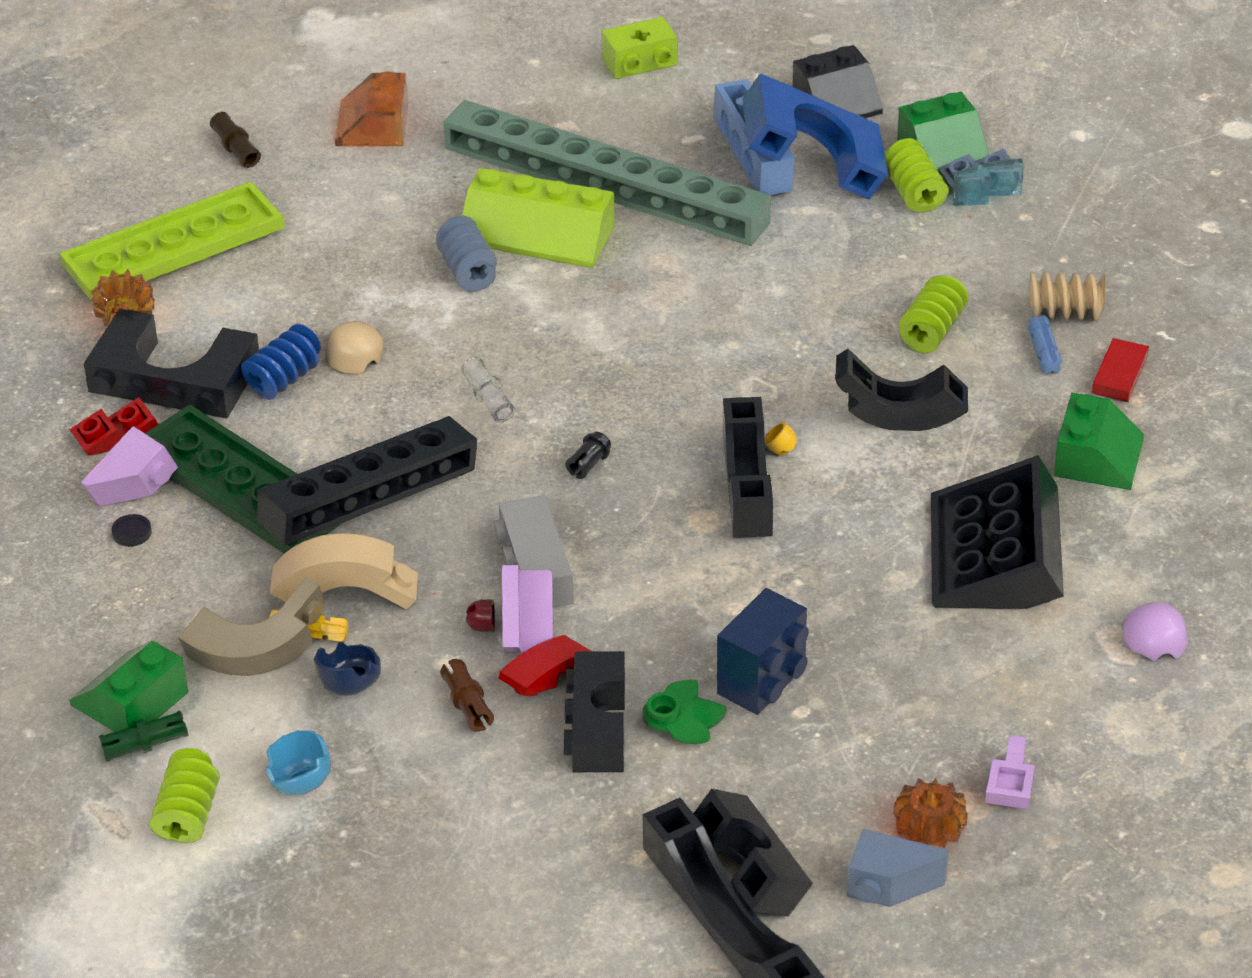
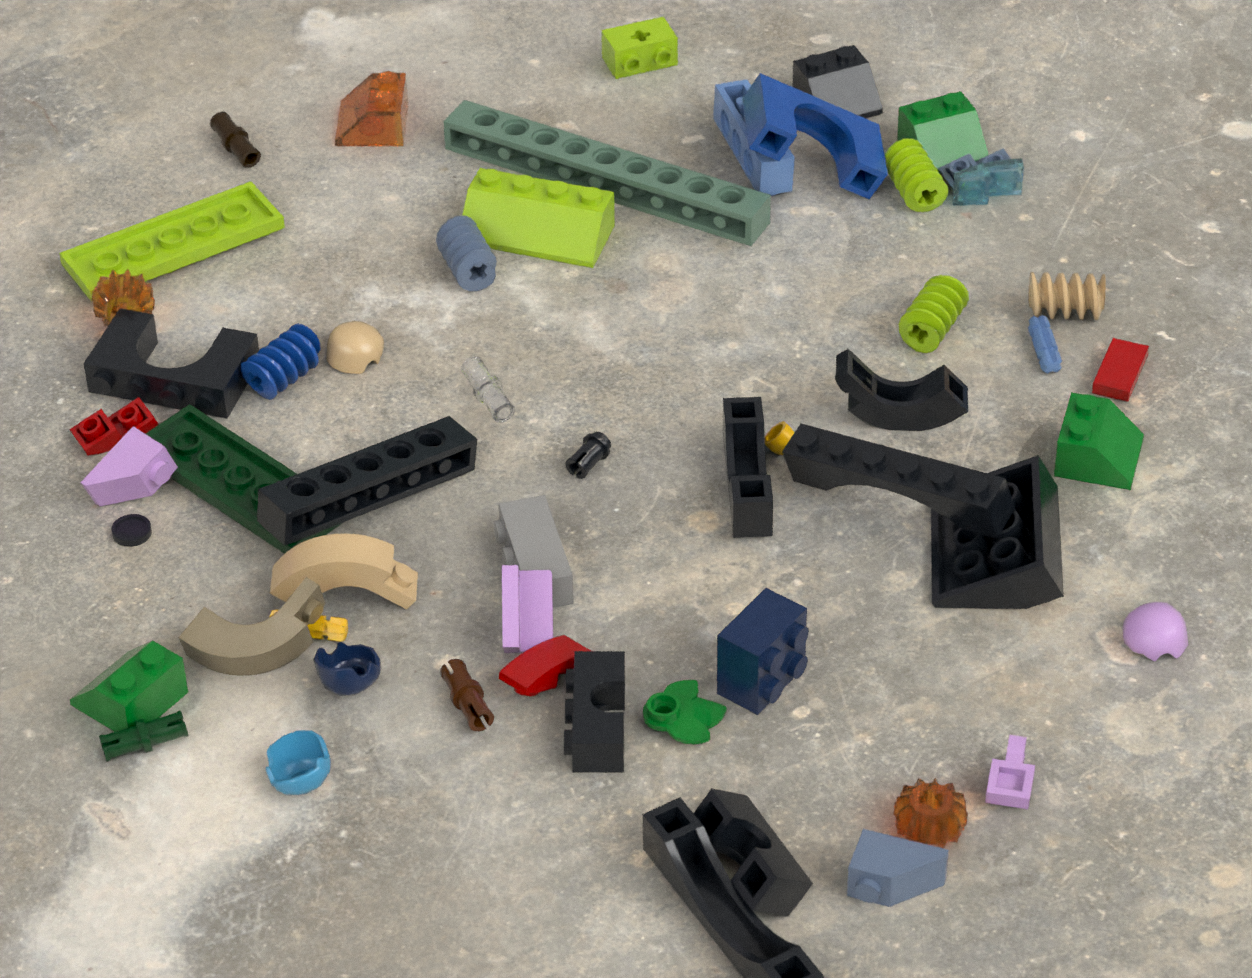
lime piece [148,748,220,843] -> none
dark red hinge [466,599,495,632] -> none
none -> black arch [782,423,1015,538]

